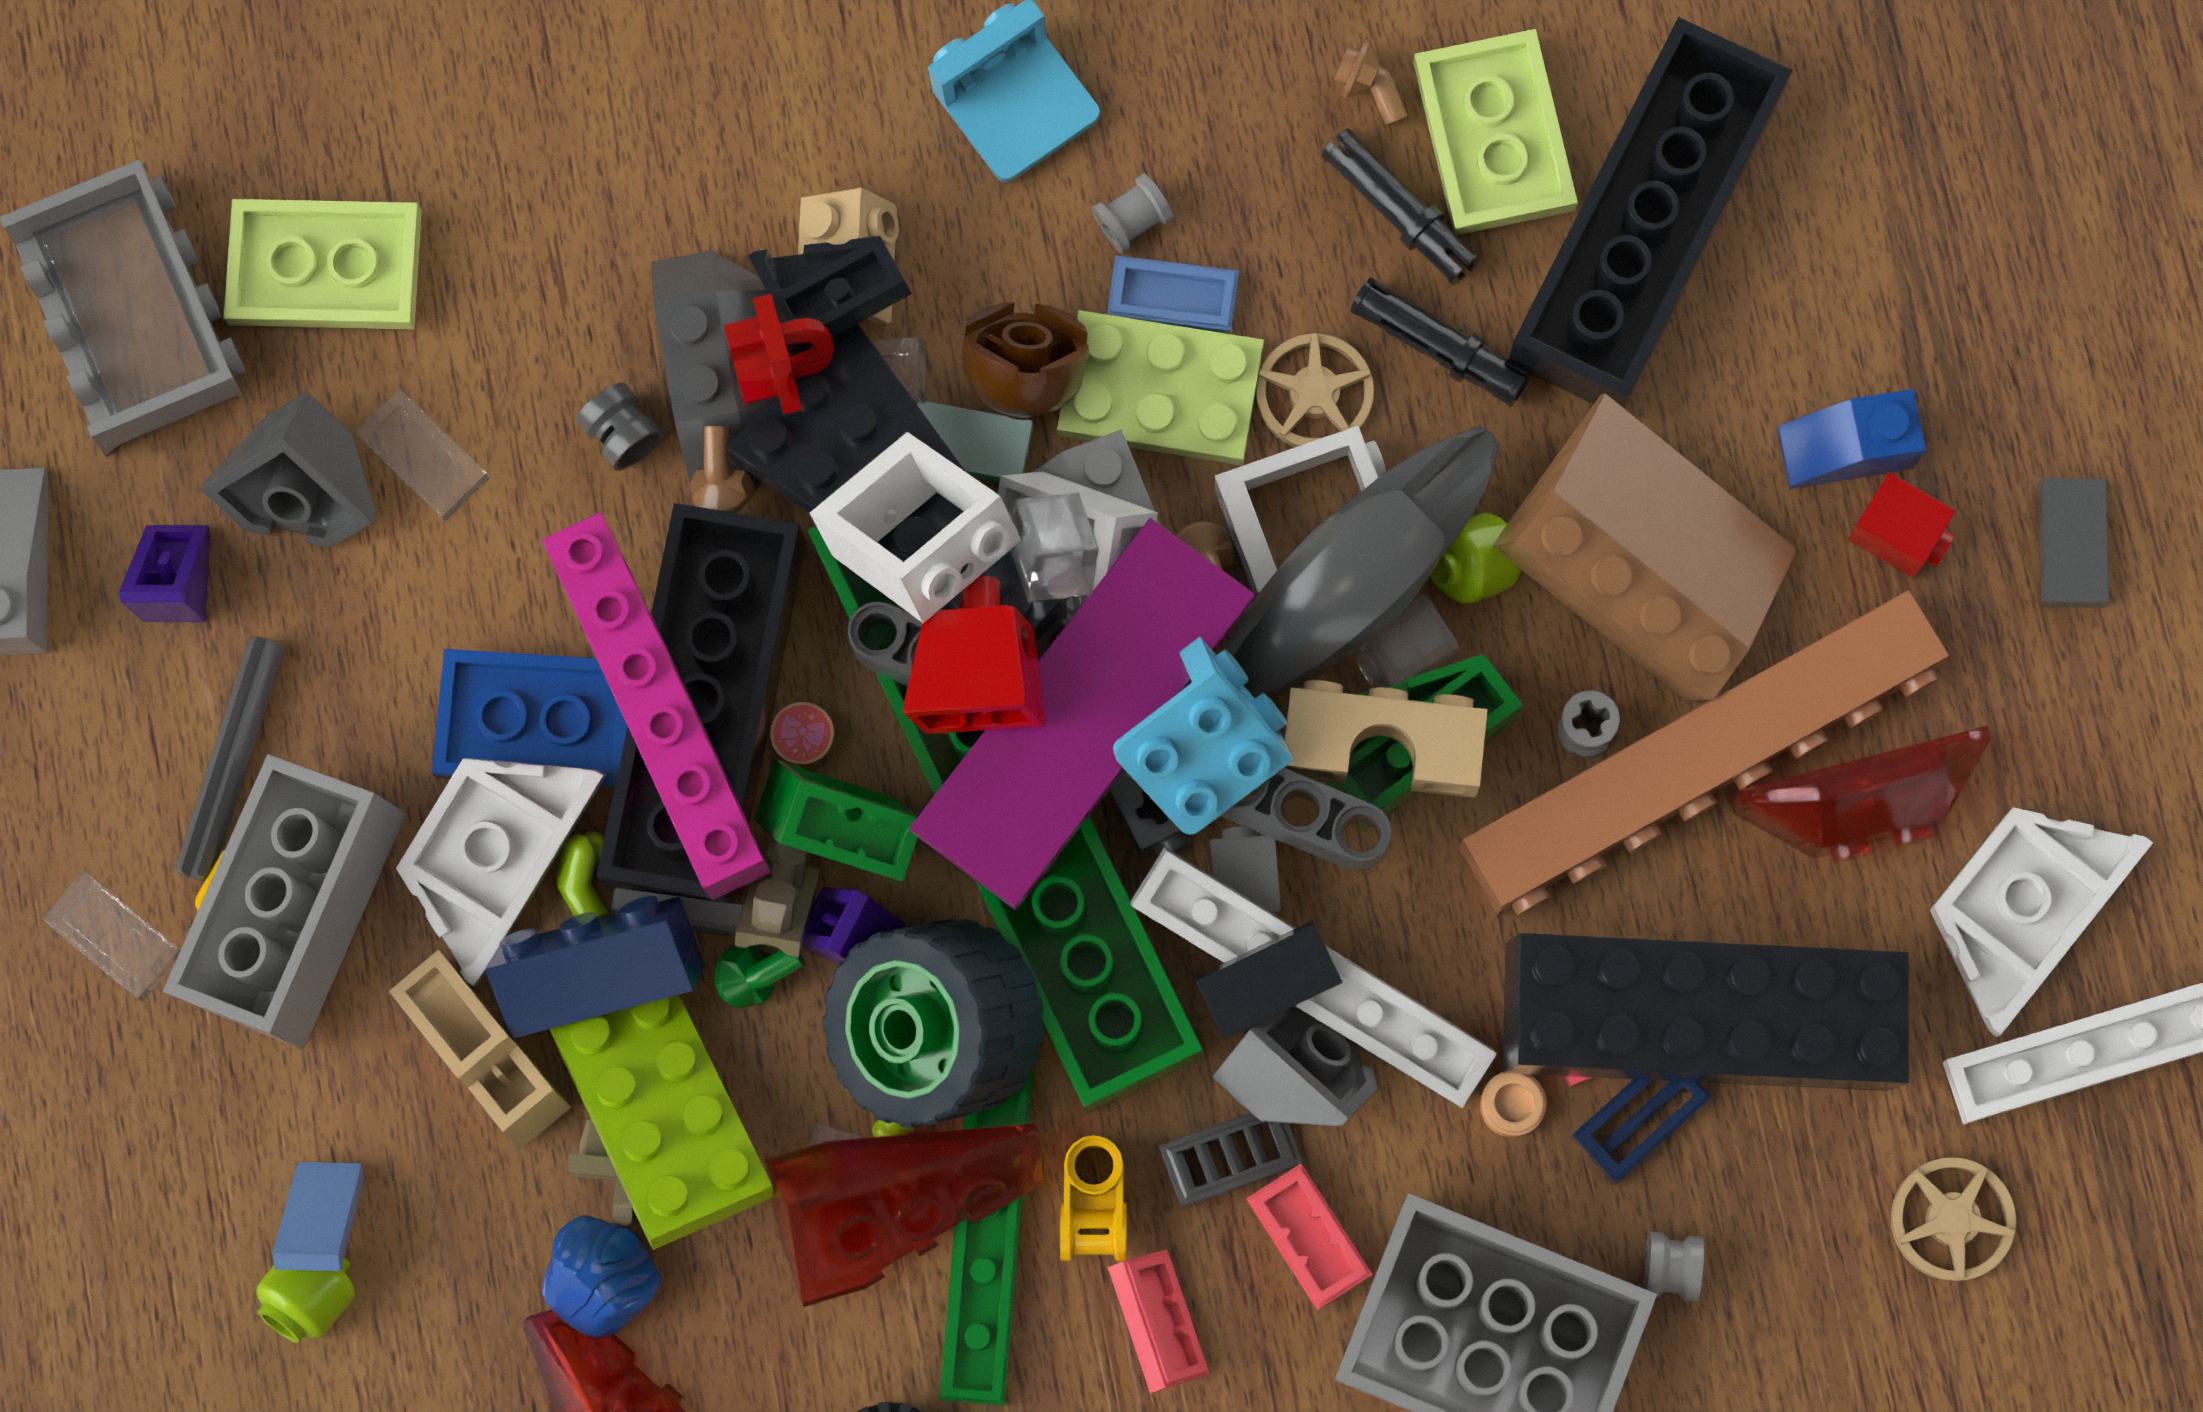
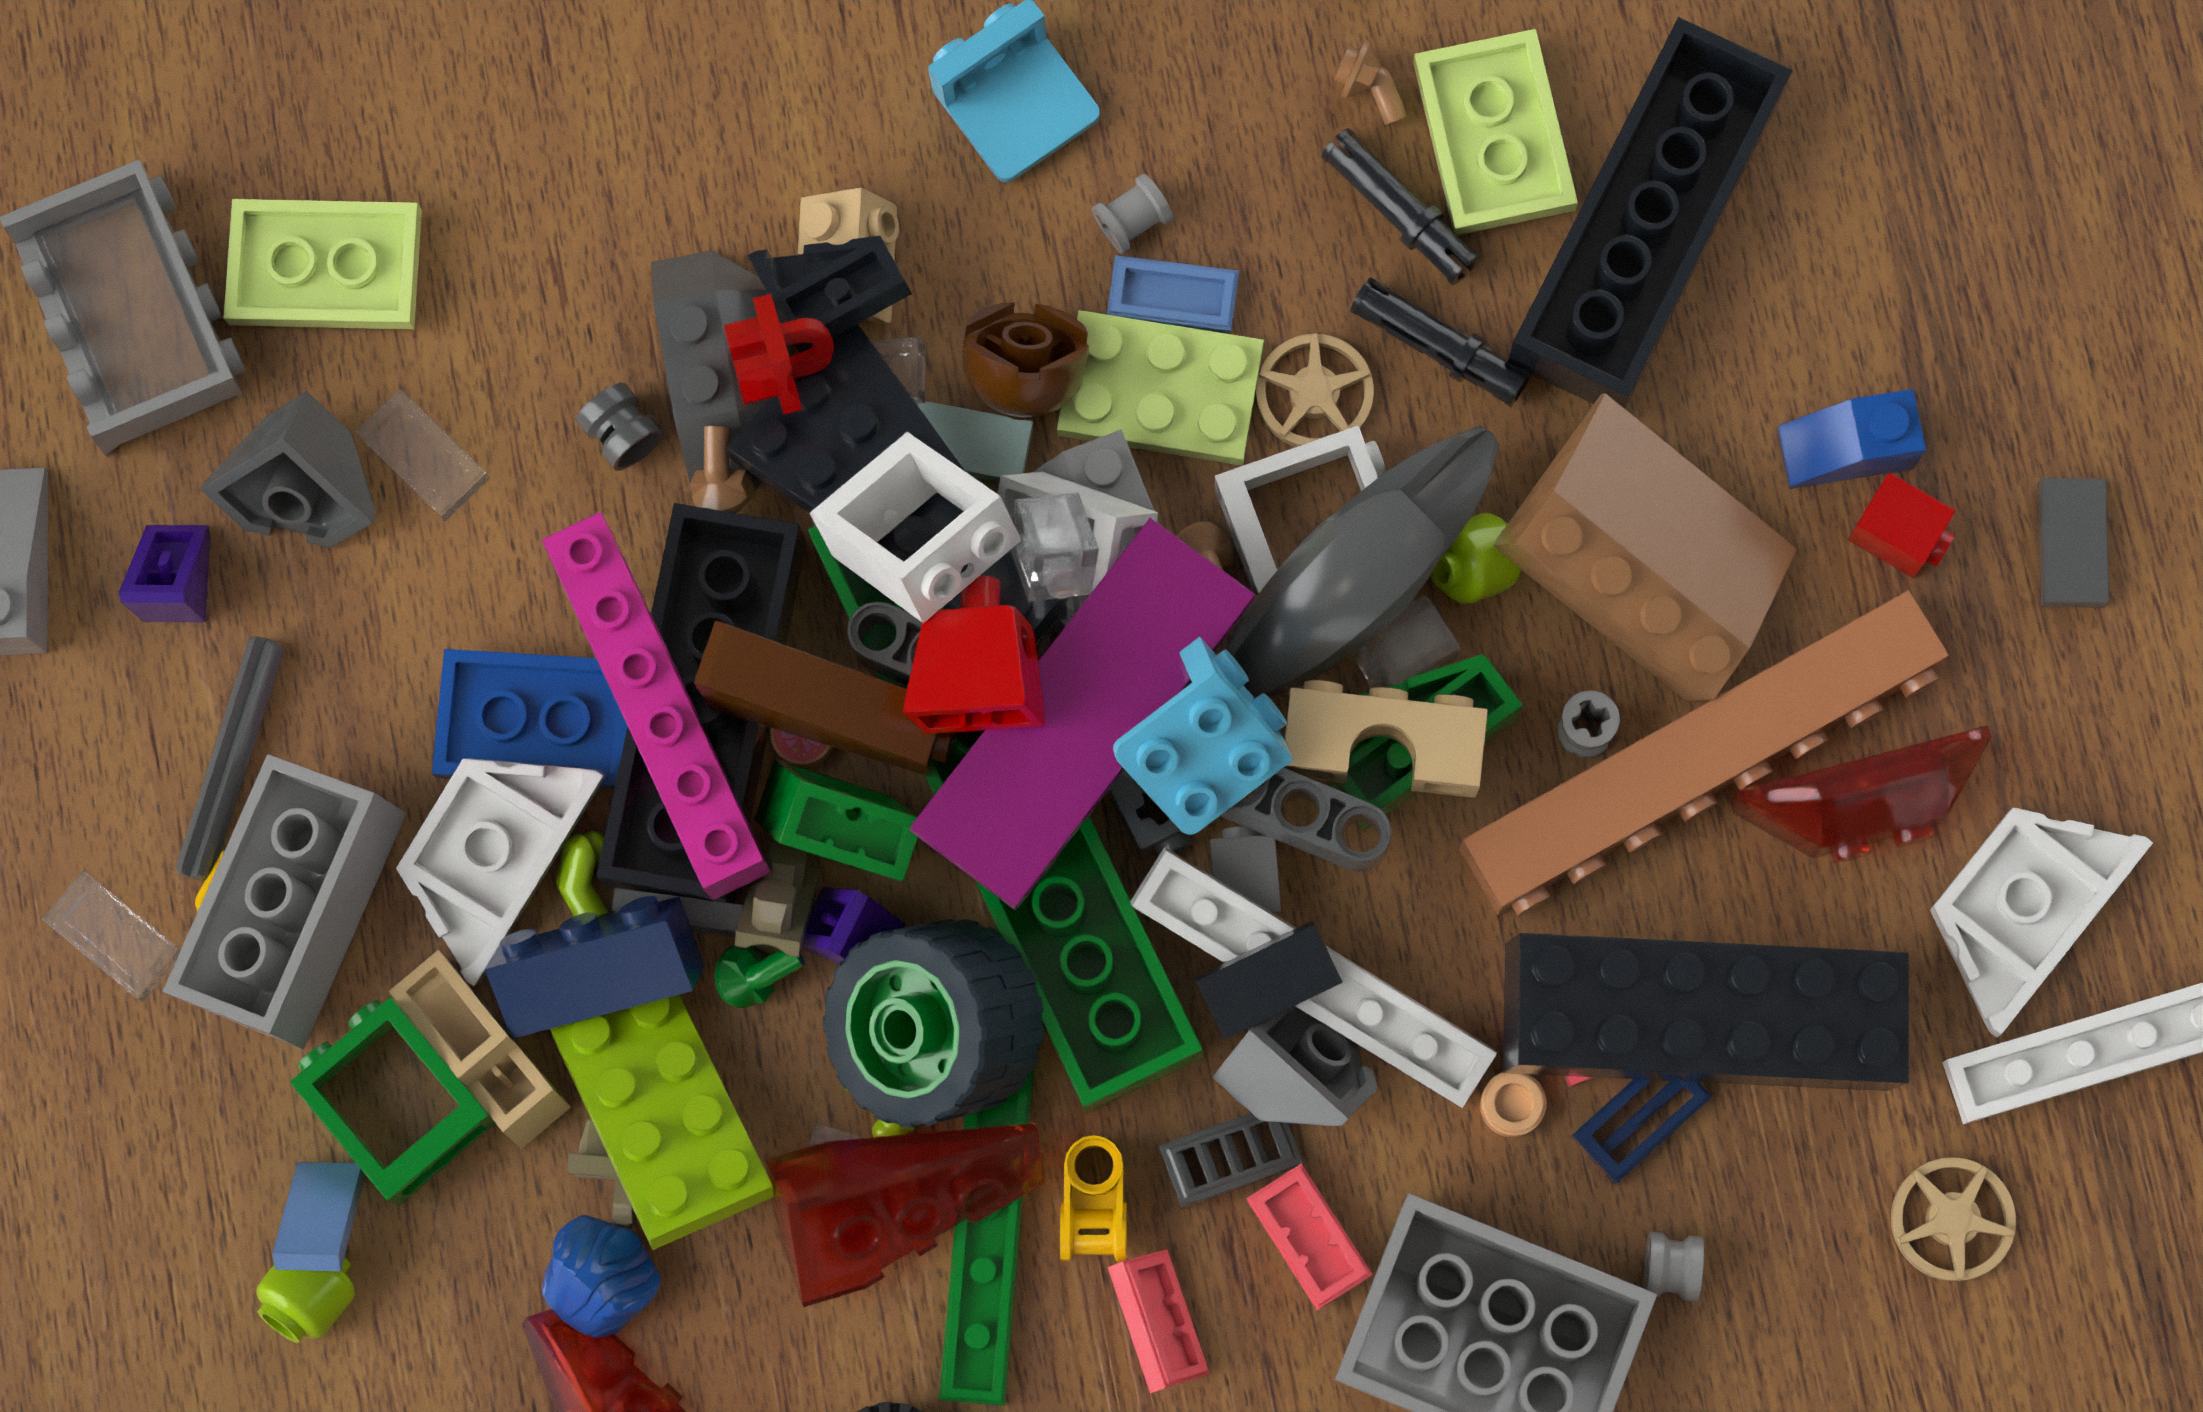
none -> green window [289,997,496,1206]
none -> reddish brown slope [694,621,956,777]

